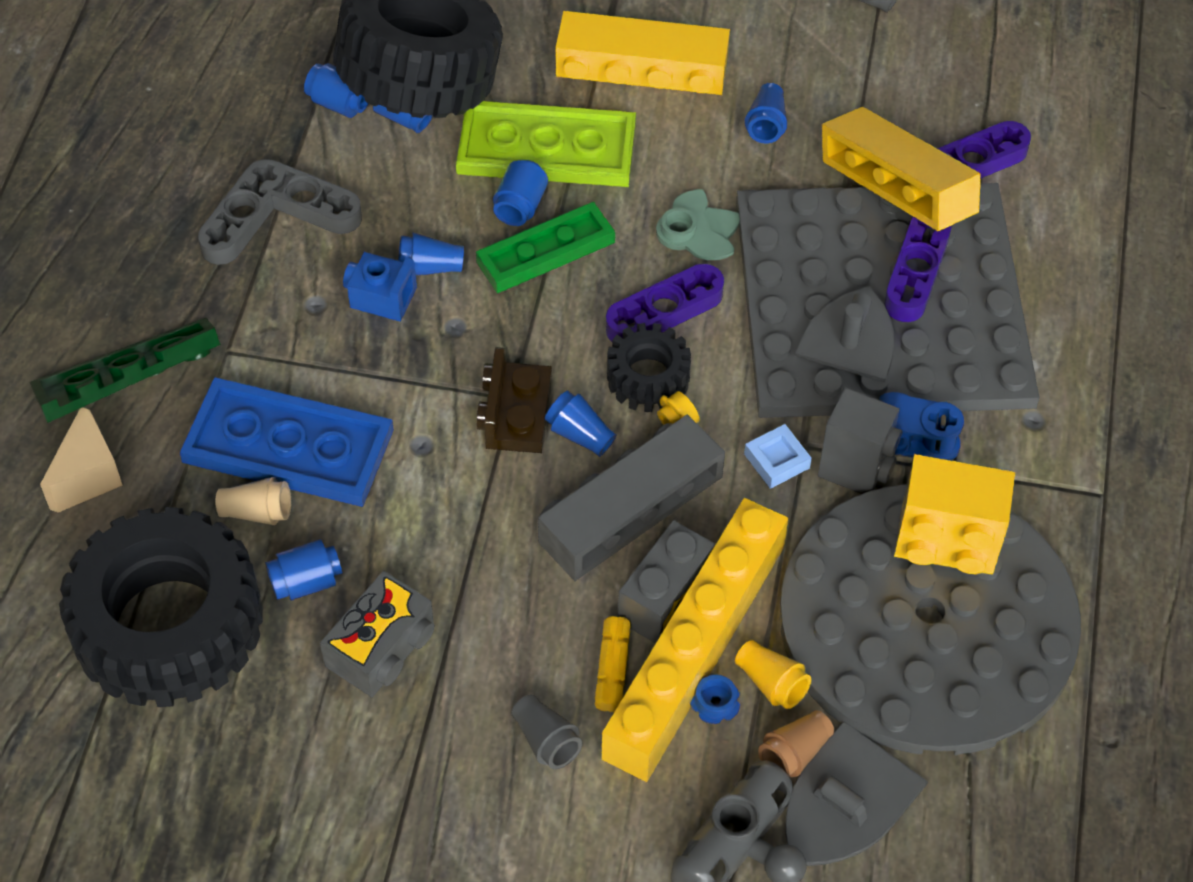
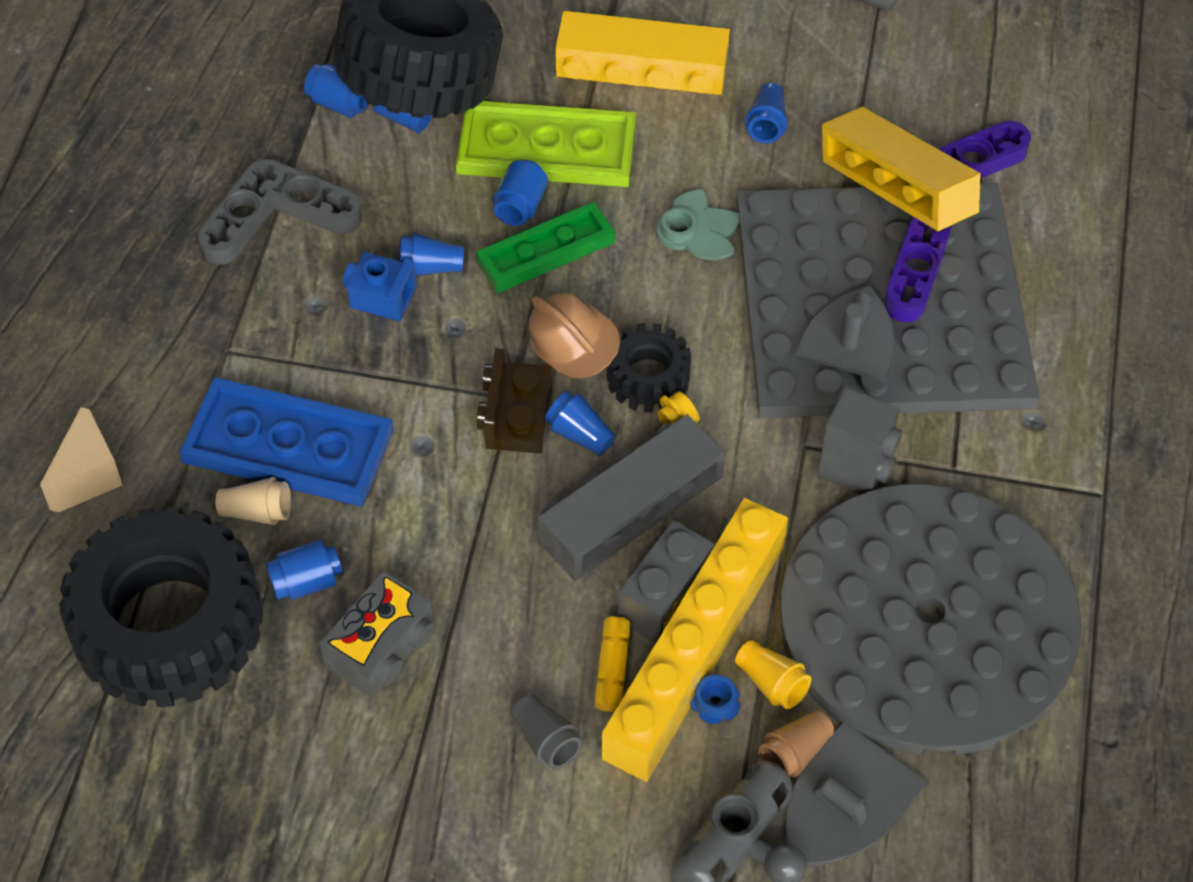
dark green wing [30,318,221,423] -> none
dark purple beam [606,264,724,342] -> none
light blue plate [744,424,812,489] -> none
blue piece [878,392,964,461] -> none
yellow brick [894,454,1015,575] -> none
none -> medium nougat piece [528,292,621,378]

